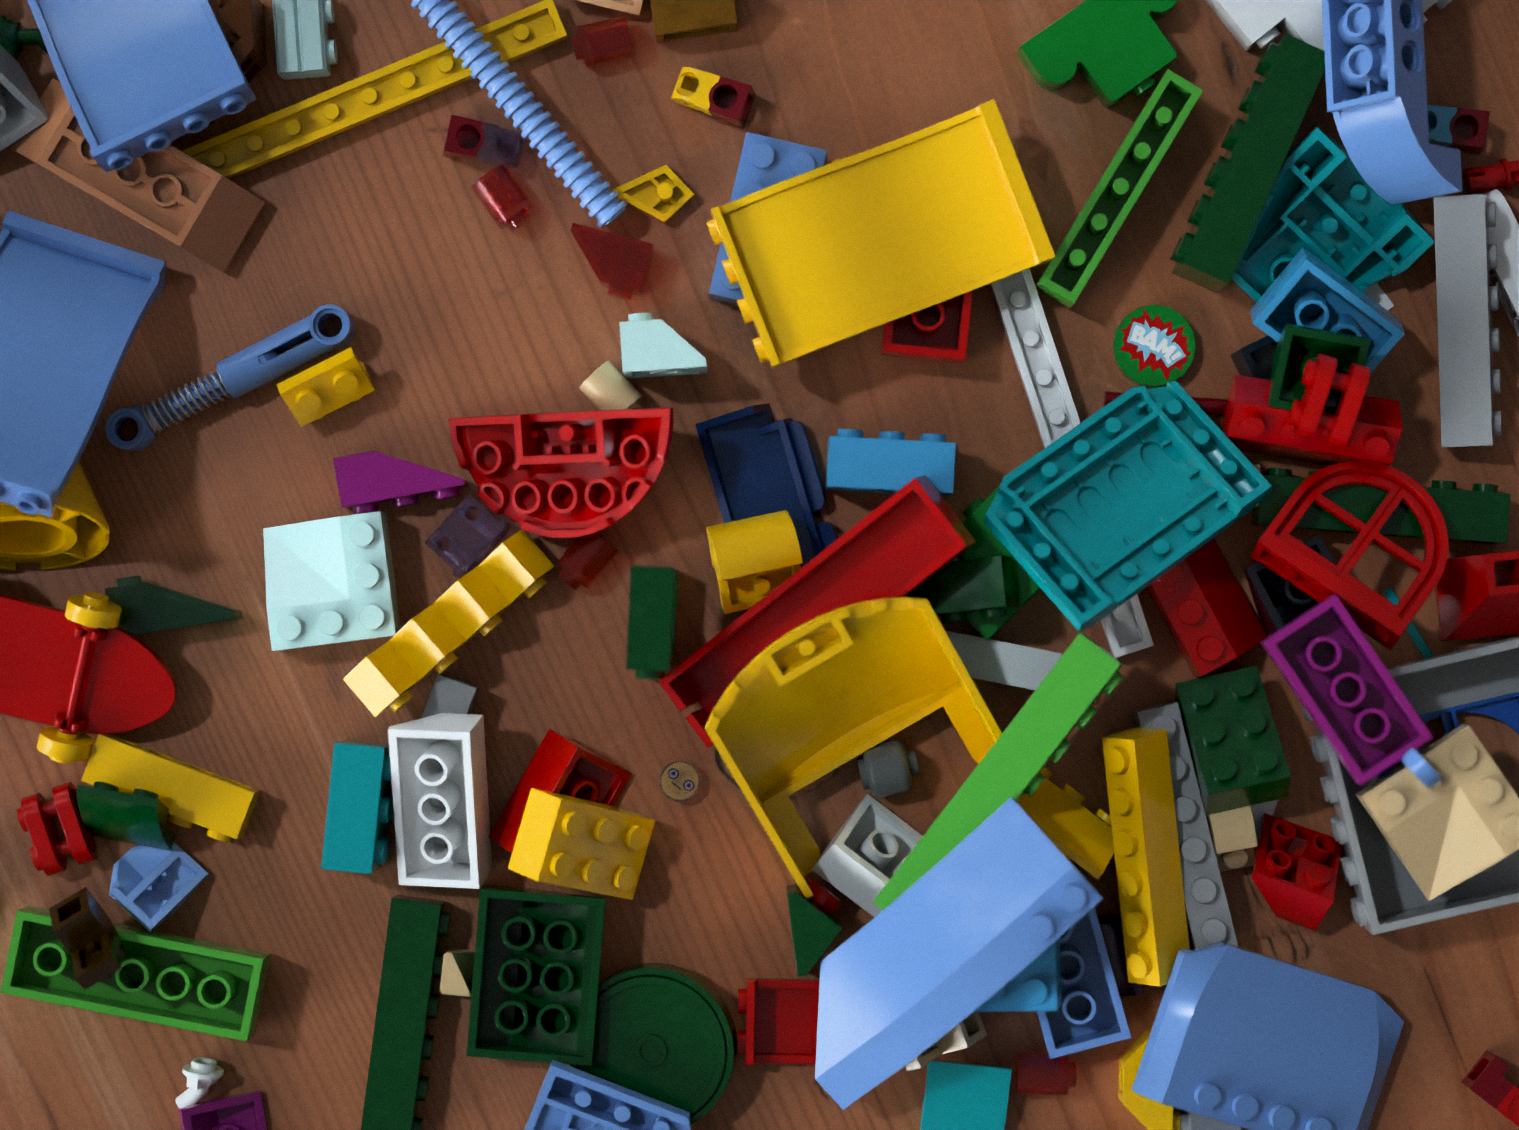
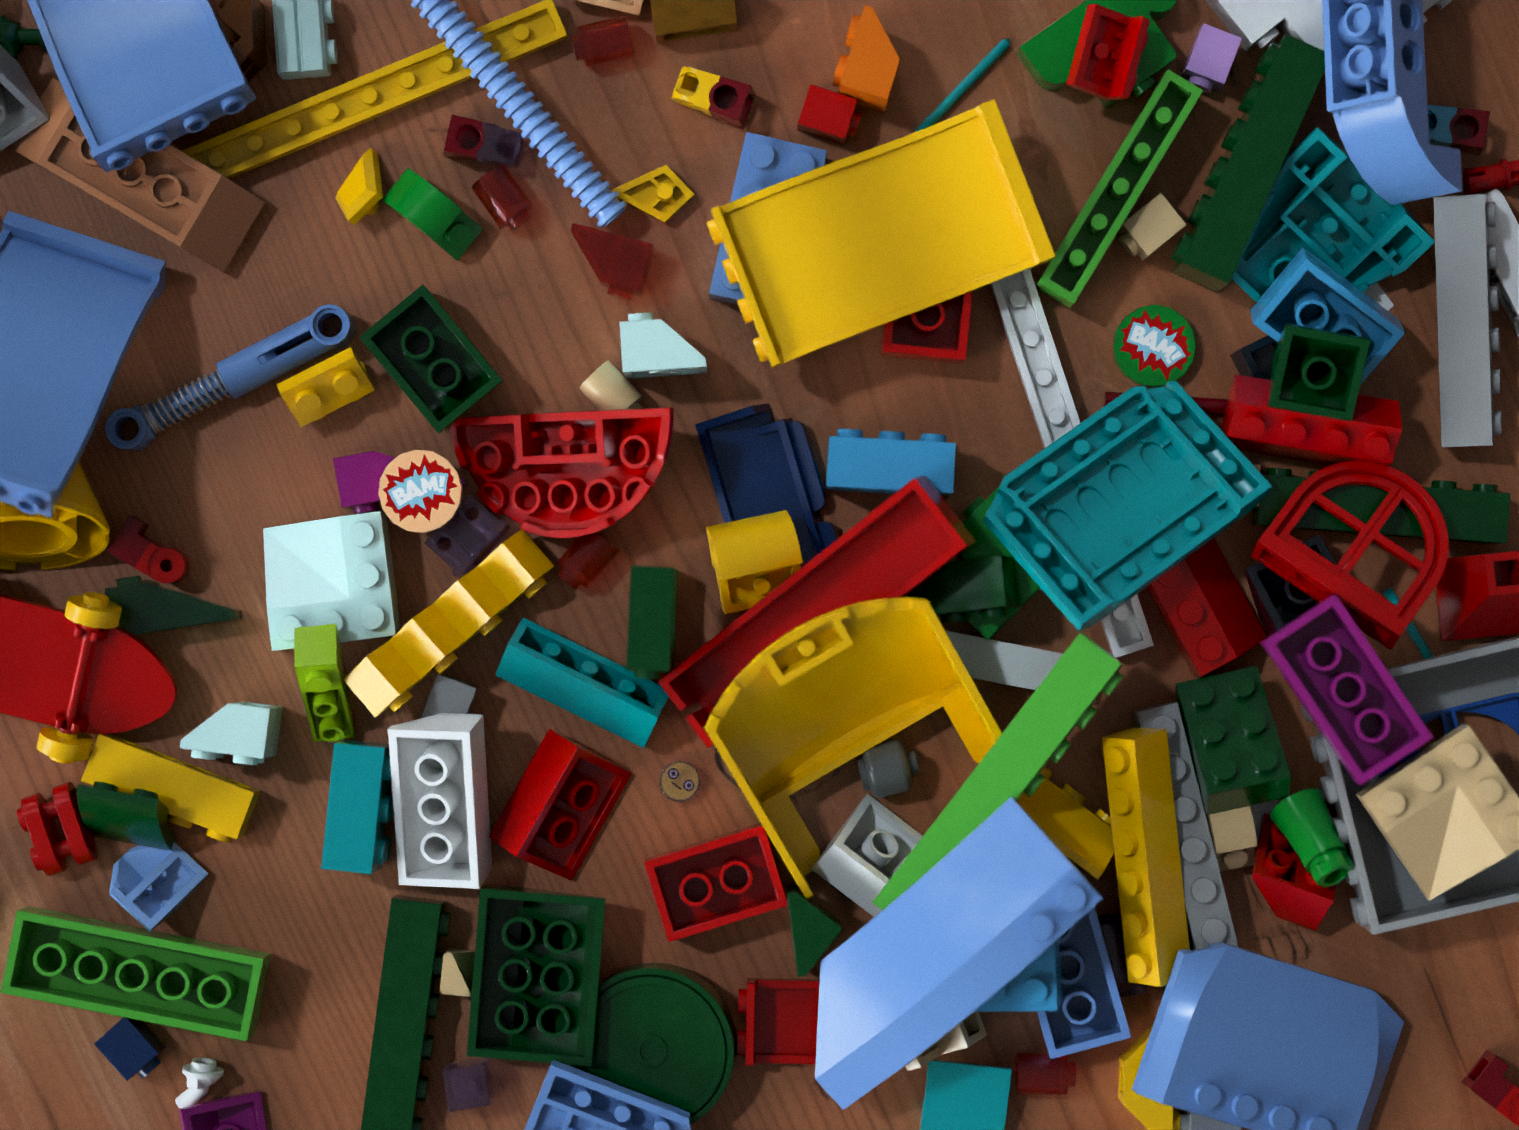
dark brown brick [49,887,126,990] -> none
yellow brick [508,788,656,900] -> none
red tile [807,877,843,914] -> none
red brick [1288,354,1370,448] -> none
medium blue tile [1401,747,1443,788] -> none
none -> dark blue brick [94,1017,166,1081]
none -> leg [107,516,190,584]
none -> light aqua slope [180,701,283,765]
none -> lime slope [294,624,355,742]
none -> yellow piece [335,148,383,225]
none -> dark green brick [359,284,503,434]
none -> tile [378,449,463,533]
none -> green brick [382,168,483,261]
none -> clear purple brick [442,1058,494,1112]
none -> teal brick [495,618,669,748]
none -> red brick [644,823,788,942]
none -> red brick [797,84,862,145]
none -> orange slope [833,5,900,113]
none -> teal axle [915,39,1010,132]
none -> red bracket [1066,4,1150,101]
none -> tan brick [1118,193,1187,260]
none -> lavender brick [1181,23,1242,93]
none -> green plant [1270,788,1354,888]

